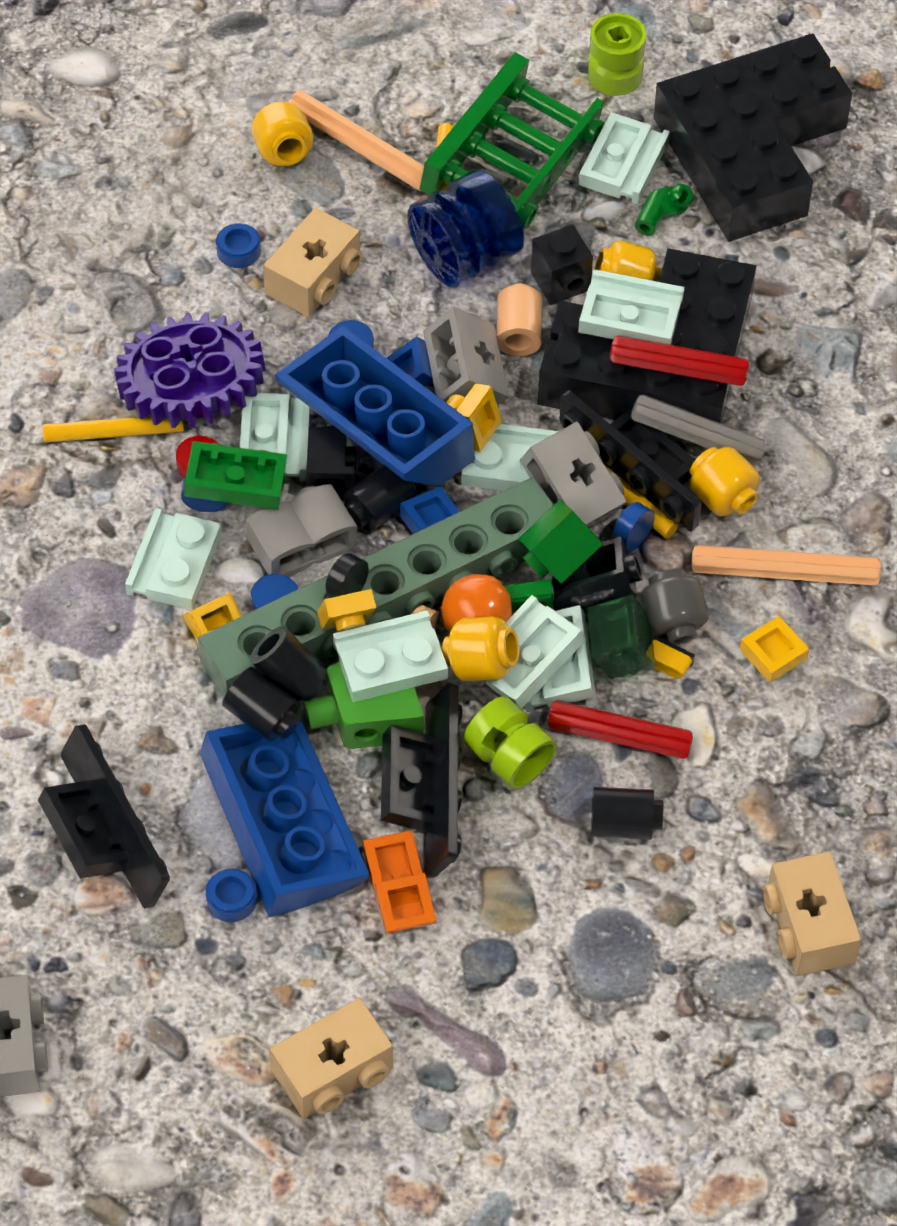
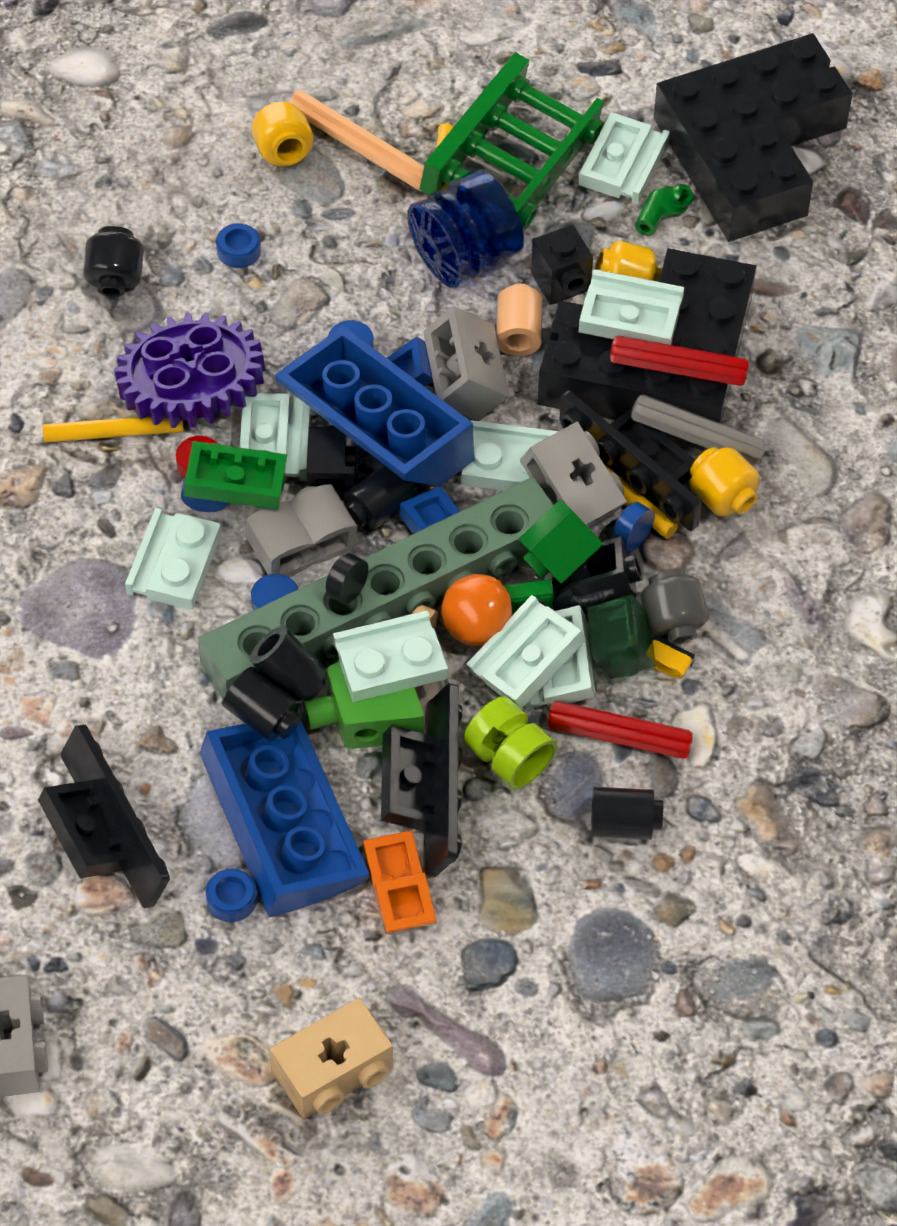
yellow slope [182,592,242,641] -> none
tan brick [263,207,362,317] -> none
yellow plate [317,589,377,632] -> none
yellow head [442,616,519,682] -> none
yellow tile [446,383,502,452] -> none
lime wheel [587,13,647,96] -> none
light nougat axle [691,545,881,586] -> none
yellow plate [739,616,809,683] -> none
tan brick [762,851,861,976] -> none
none -> black head [83,226,144,297]

